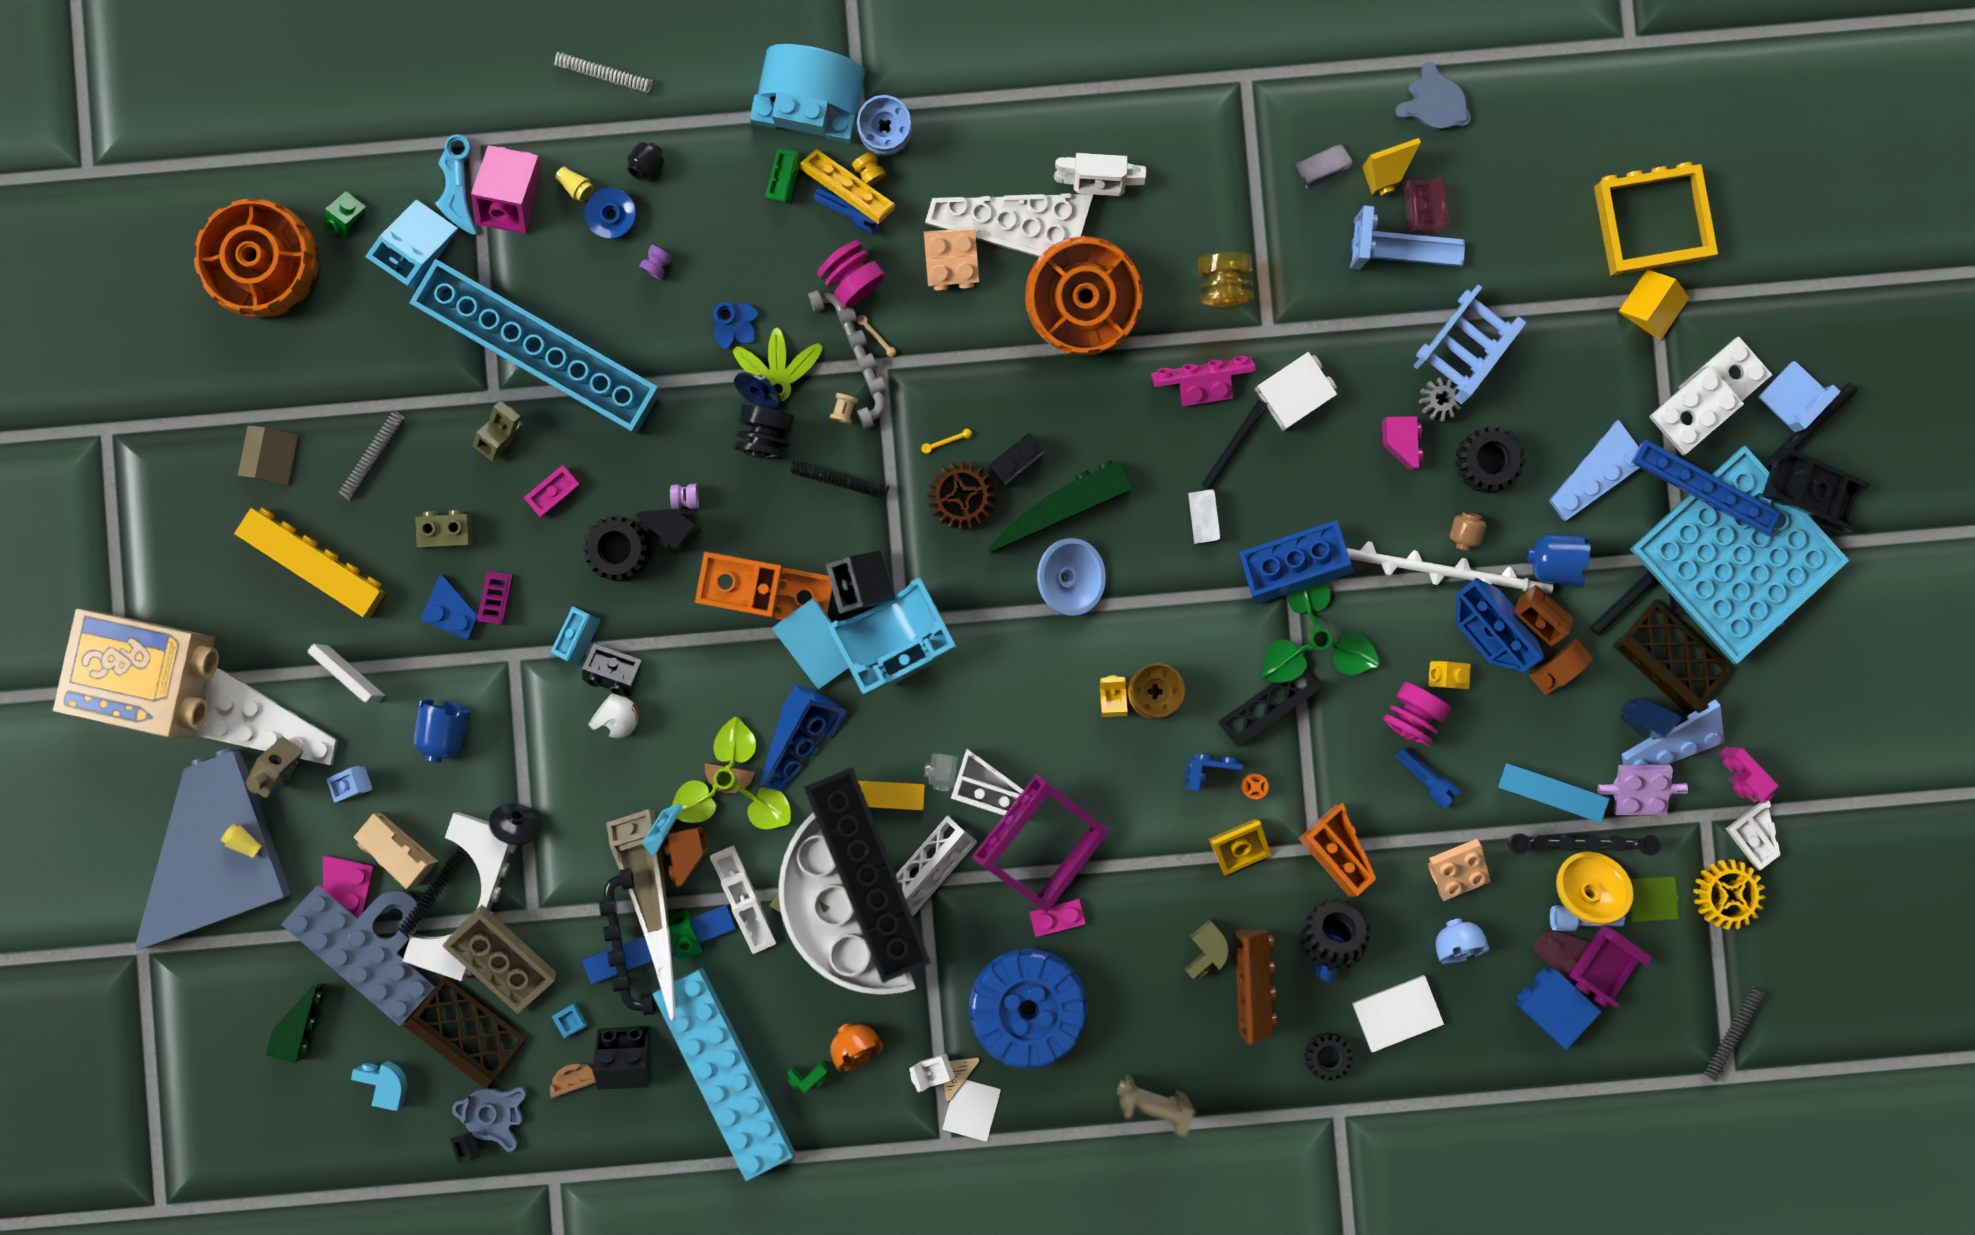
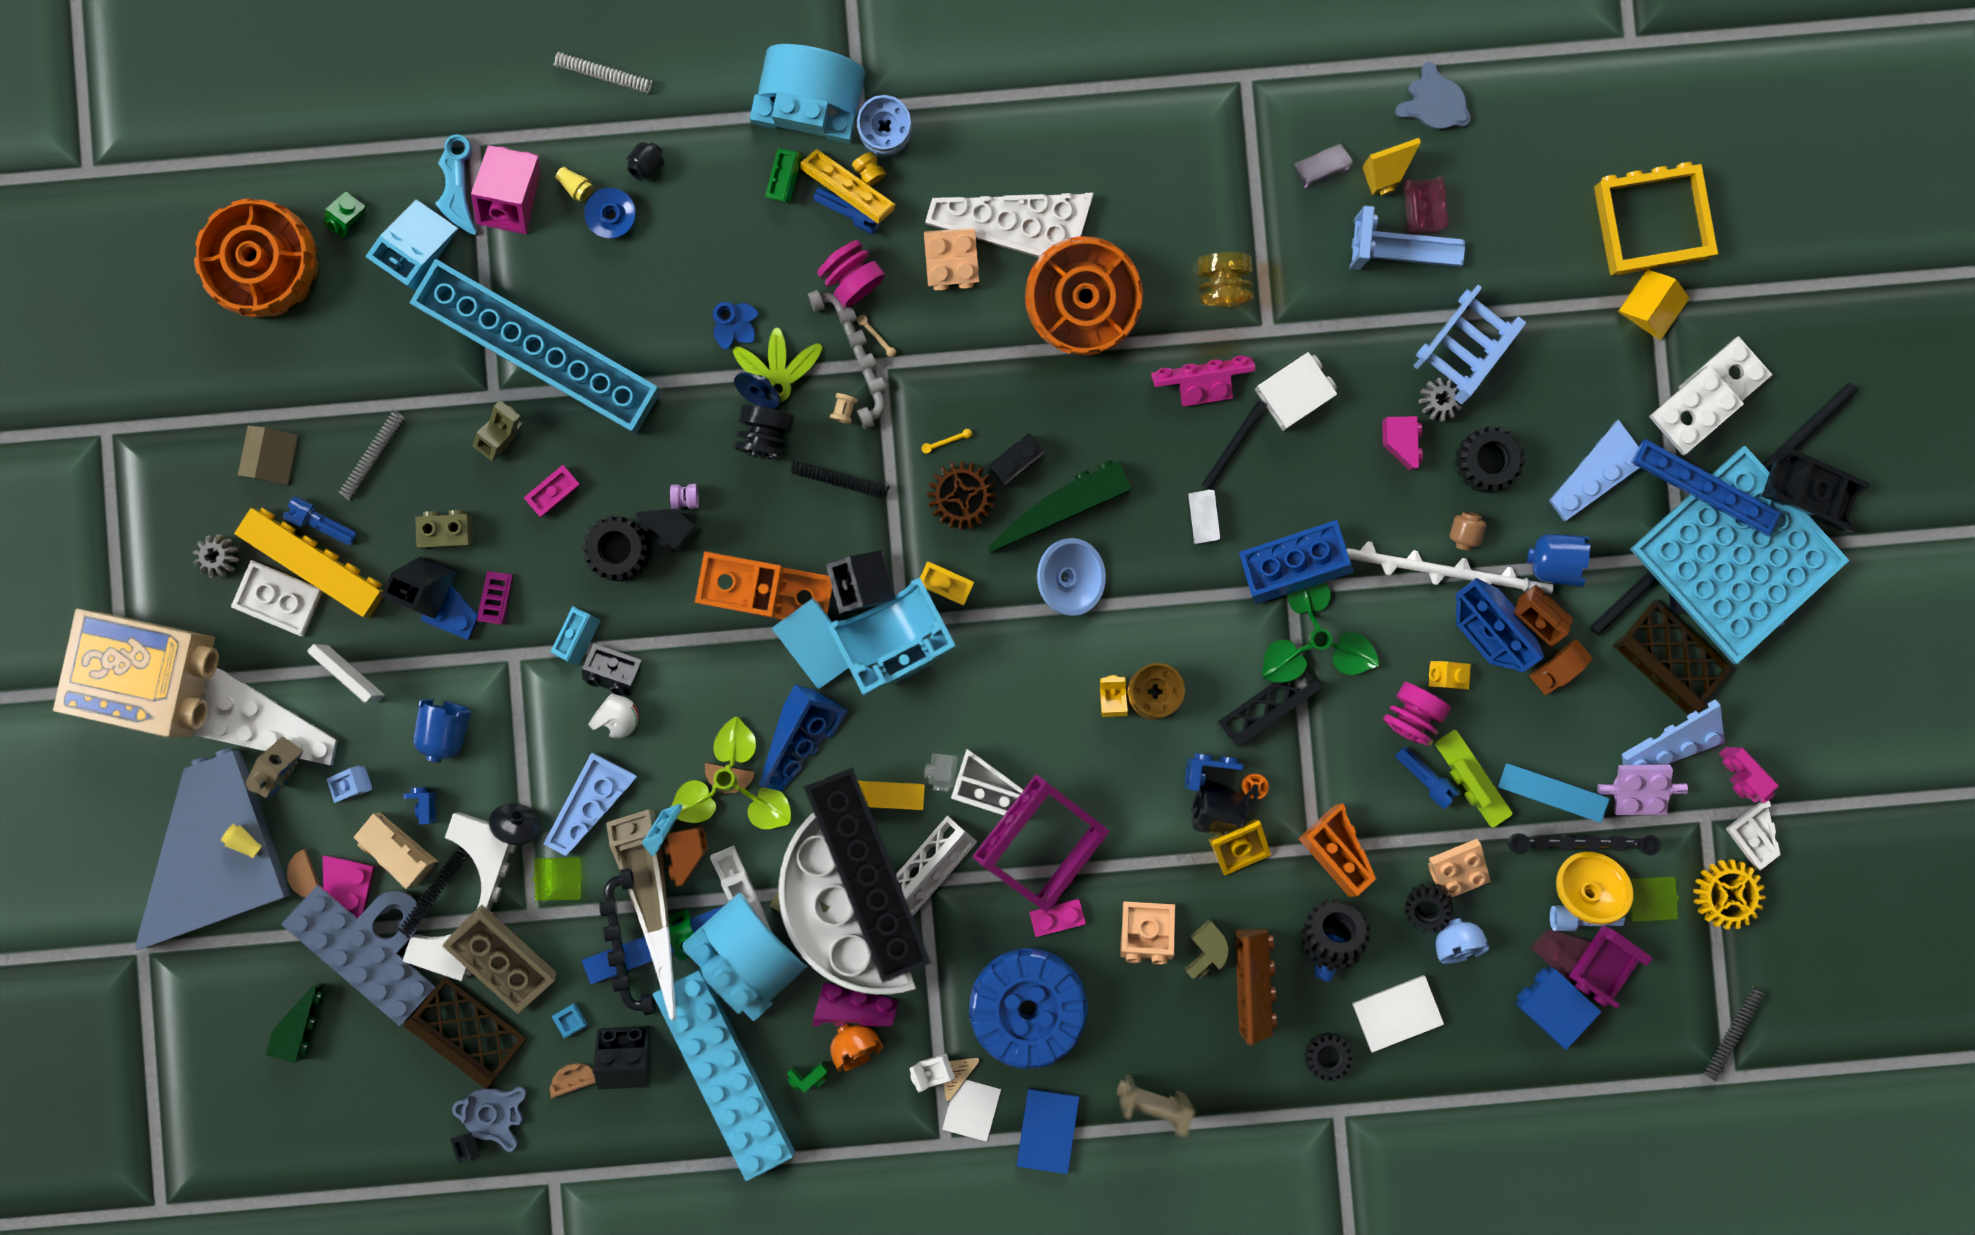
medium azure brick [351,1061,407,1111] -> none
medium lavender wheel [639,245,674,280] -> none
white hinge [1054,153,1146,196] -> none
dark blue slope [1619,698,1682,738] -> none
light blue bracket [1759,361,1841,432] -> none
none -> light grey gear [193,534,239,578]
none -> white tile [231,560,323,637]
none -> blue piece [283,496,357,545]
none -> medium nougat tile [287,848,319,897]
none -> black slope [381,556,456,619]
none -> blue bracket [404,787,436,824]
none -> clear neon green piece [532,857,583,901]
none -> light blue wing [544,753,638,856]
none -> medium azure piece [682,893,808,1021]
none -> magenta wing [812,982,899,1026]
none -> yellow plate [920,561,974,606]
none -> blue tile [1017,1088,1079,1174]
none -> light nougat plate [1120,902,1175,965]
none -> black piece [1191,780,1259,835]
none -> black tyre [1404,882,1454,933]
none -> lime bracket [1434,730,1512,828]

